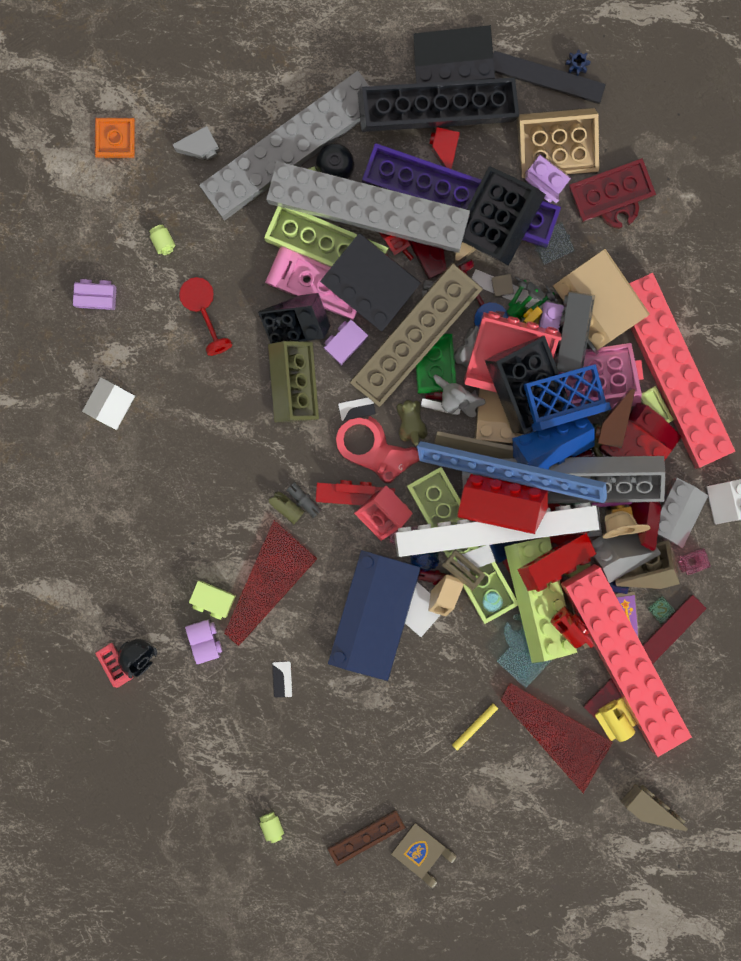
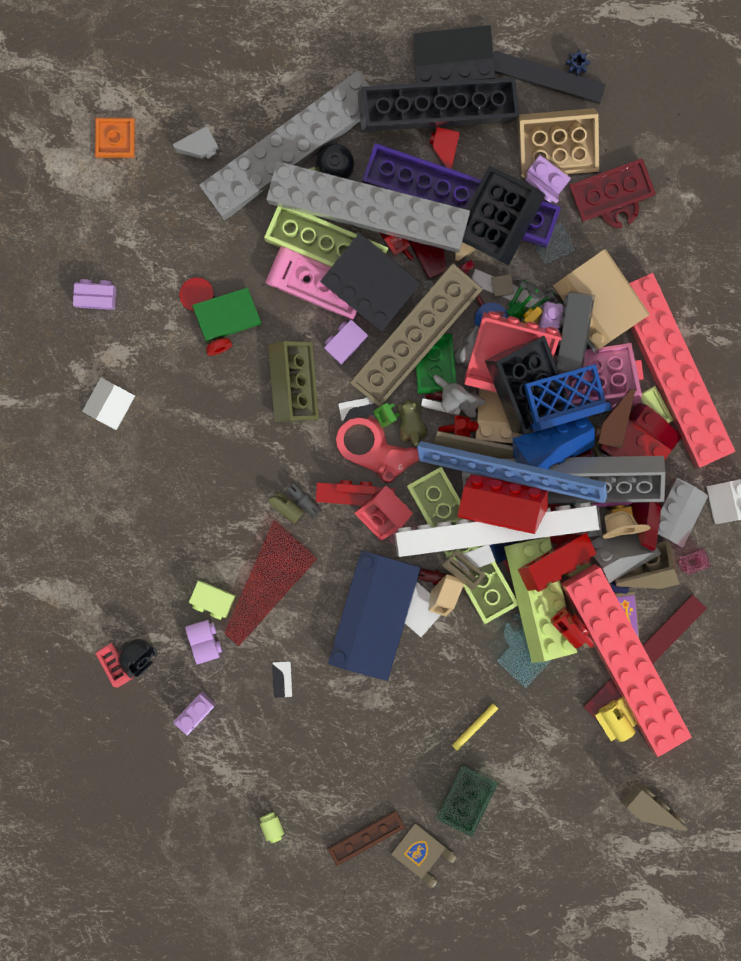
yellowish green brick [149,225,175,255] -> none
black slope [258,293,331,344] -> none
clear blue head [410,552,439,572] -> none
clear light blue tile [482,592,503,612] -> none
clear red wing [500,683,613,794] -> none
clear green tile [647,596,675,624] -> none
none -> lavender brick [173,691,216,736]
none -> green tile [192,287,261,342]
none -> bright green tile [373,403,400,428]
none -> clear green brick [435,762,498,837]
none -> red arm [438,415,479,437]

